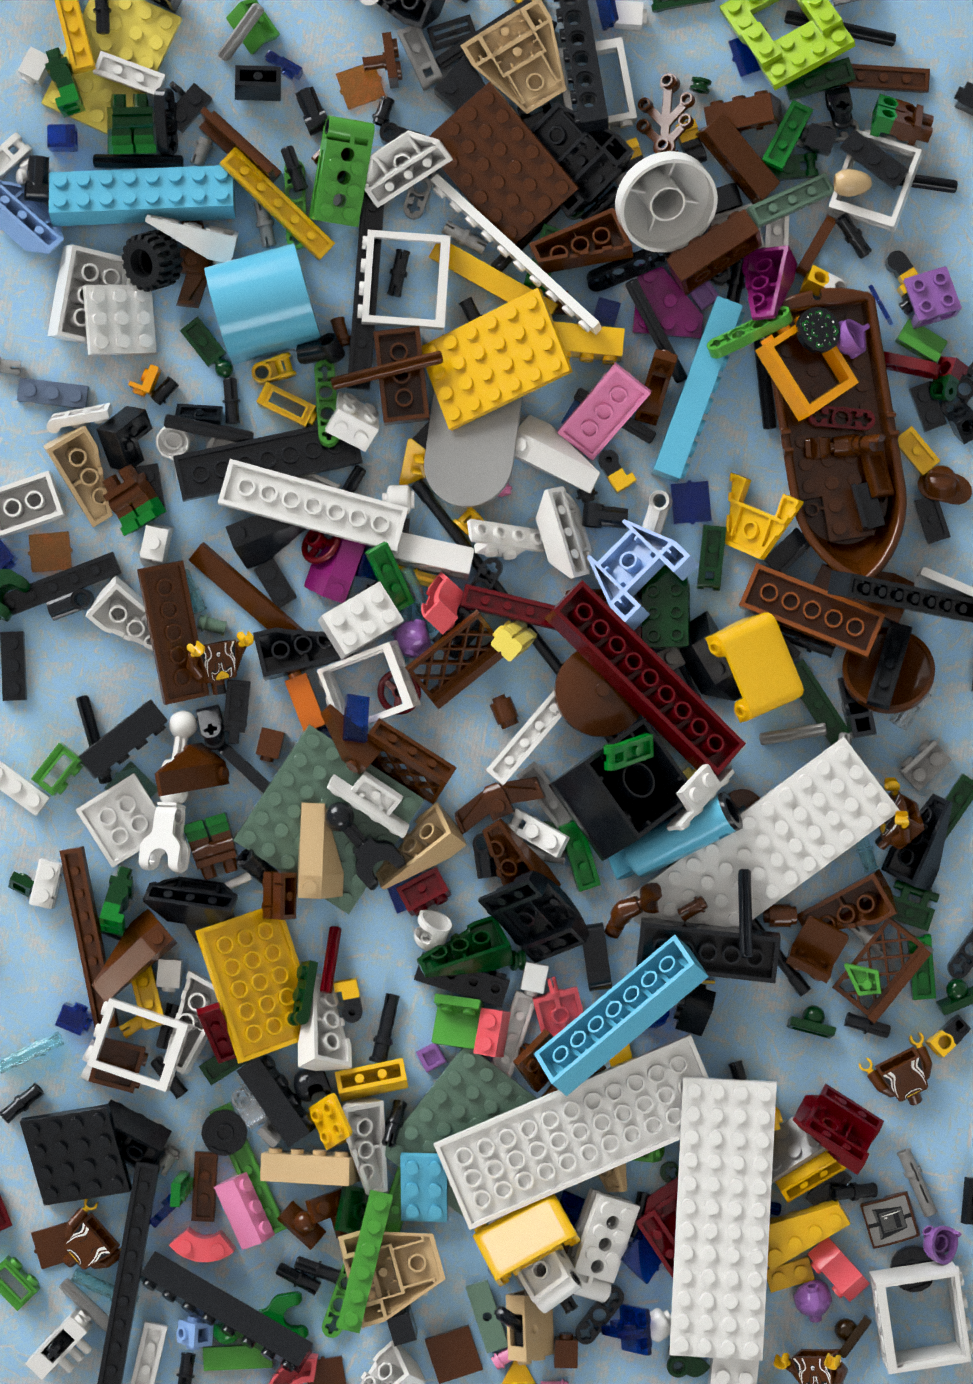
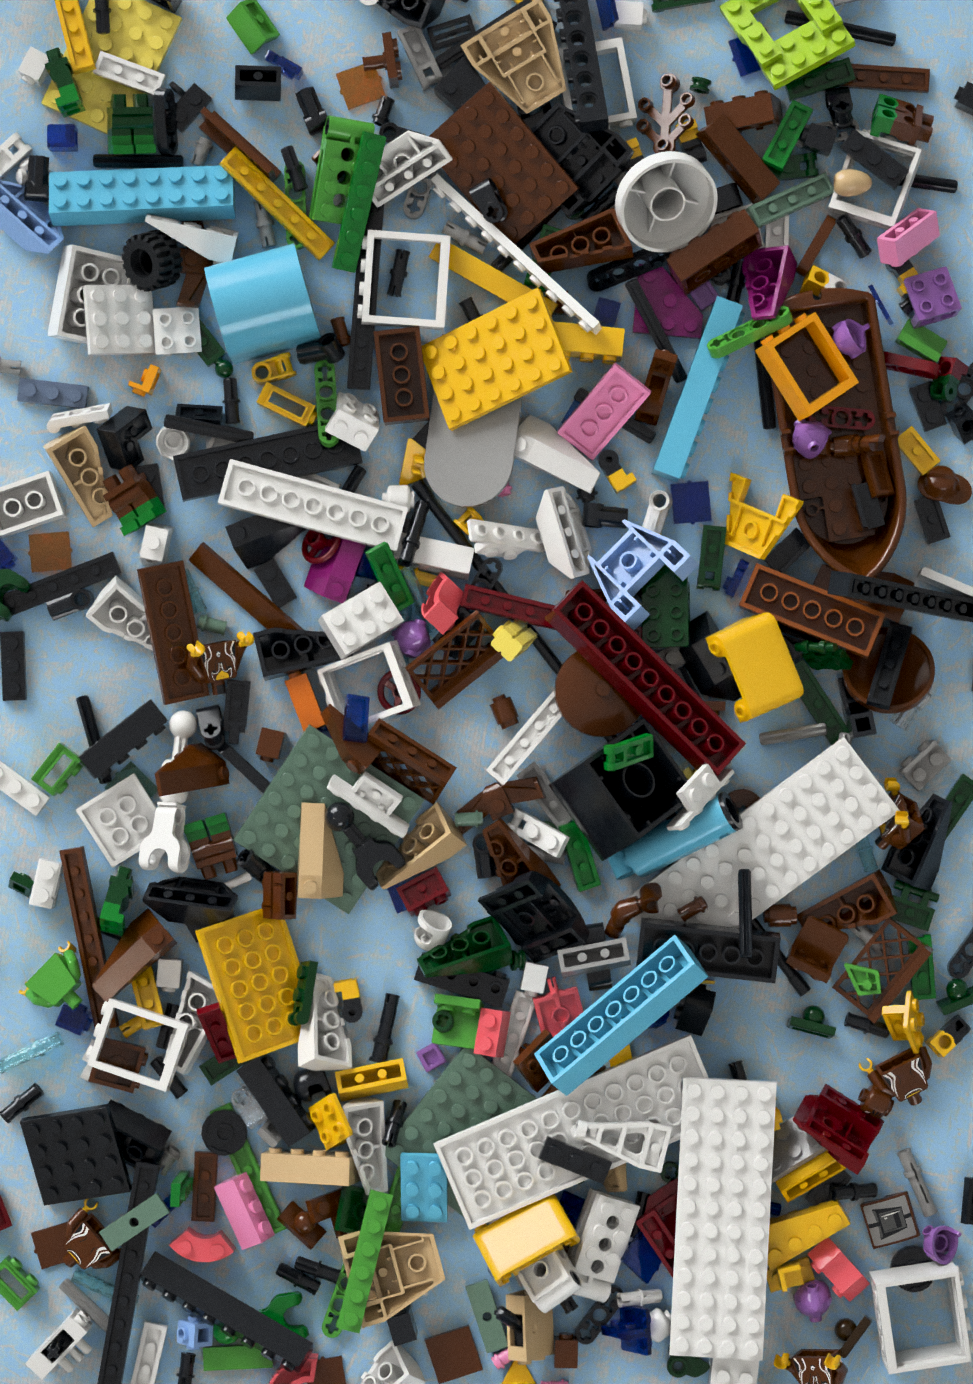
black pin [150,376,179,406] -> none
light grey axle [218,3,264,61] -> none
dark red axle [320,926,342,994] -> none
reddish brown axle [331,351,443,390] -> none
black tile [796,307,840,353] -> none
none -> bright green torso [19,941,83,1010]
none -> sand green tile [99,1192,170,1251]
none -> white hinge [153,307,202,356]
none -> green plate [332,131,387,273]
none -> black pin [398,501,430,567]
none -> dark green bush [432,1010,454,1033]
none -> sand green pin [455,810,483,828]
none -> black piece [469,177,508,223]
none -> black plate [538,1136,612,1184]
none -> light grey brick [557,937,631,978]
none -> white plate [573,1120,672,1173]
none -> white axle [616,1288,663,1308]
none -> reddish brown plate [704,701,726,715]
none -> clear blue plate [722,559,749,599]
none -> yellow panel [776,1260,804,1292]
none -> medium lavender helmet [792,419,832,459]
none -> dark green plate [795,640,853,671]
none -> reddish brown head [858,1084,894,1119]
none -> bright pink brick [877,208,940,267]
none -> yellow bracket [882,991,925,1054]

